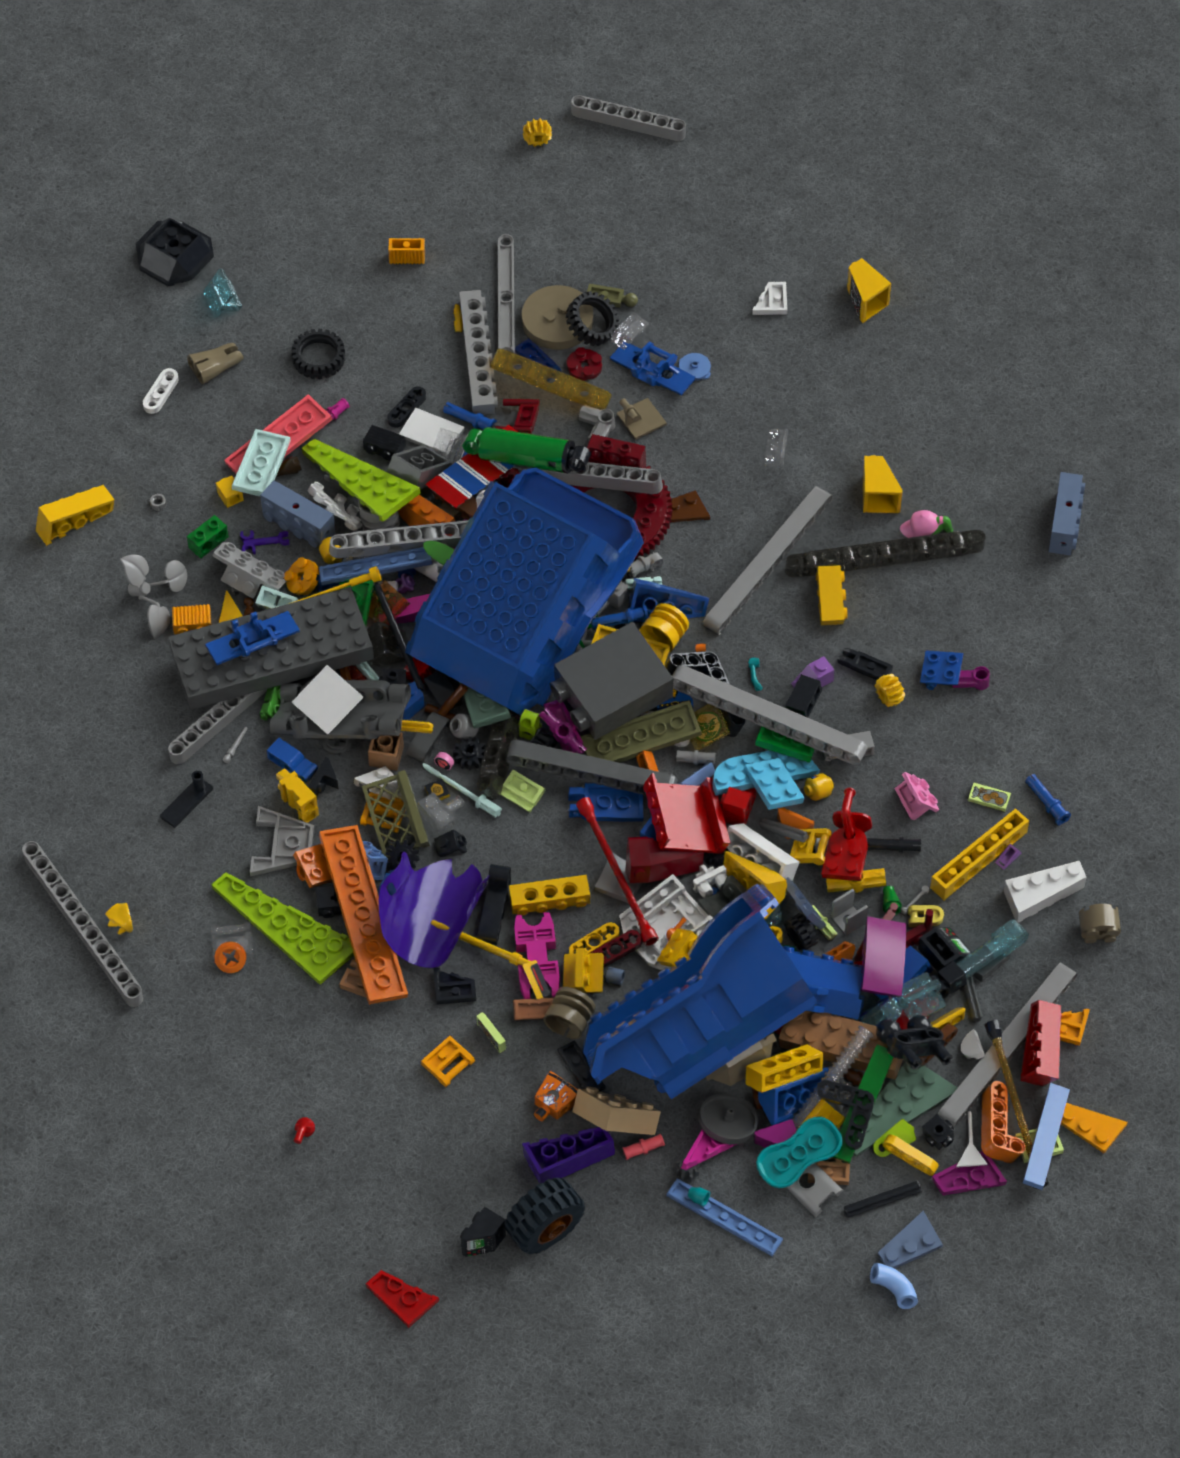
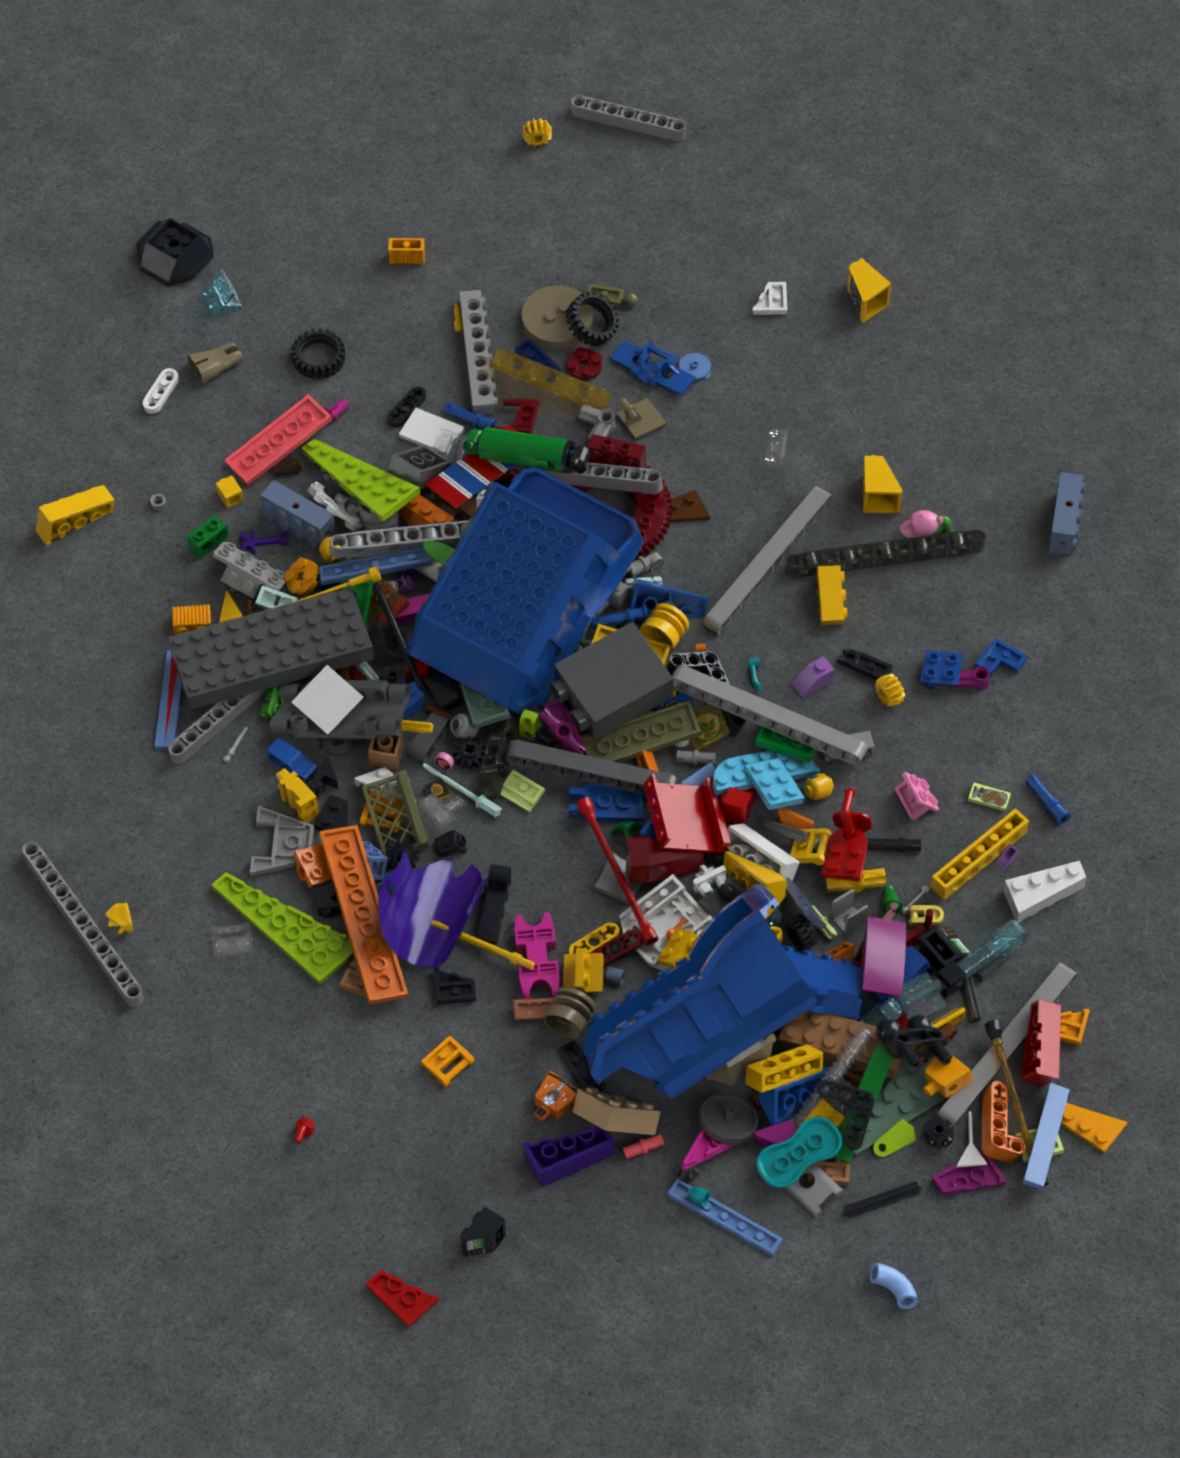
light grey plant [120,555,187,639] -> none
black piece [160,771,213,828] -> none
blue piece [205,611,300,665] -> none
orange gear [214,941,246,973] -> none
light aqua tile [232,429,291,496] -> none
black brick [363,425,406,460] -> none
reddish brown piece [437,684,468,717] -> none
yellowish green tile [477,1012,506,1053] -> none
light grey beam [498,234,515,364] -> none
black wheel [505,1178,585,1254] -> none
yellow brick [509,874,590,916] -> none
sticker [522,960,551,999] -> none
clear hinge [610,313,650,349] -> none
black hinge [785,674,822,718] -> none
sand blue wing [878,1211,943,1269] -> none
yellow beam [883,1134,939,1176] -> none
white tile [961,1029,985,1060] -> none
dark tan brick [1079,904,1121,943] -> none
none -> medium blue tile [155,650,182,750]
none -> black wing [313,794,348,831]
none -> green plant [610,821,643,851]
none -> light orange torso [922,1055,973,1098]
none -> blue plate [975,638,1028,677]

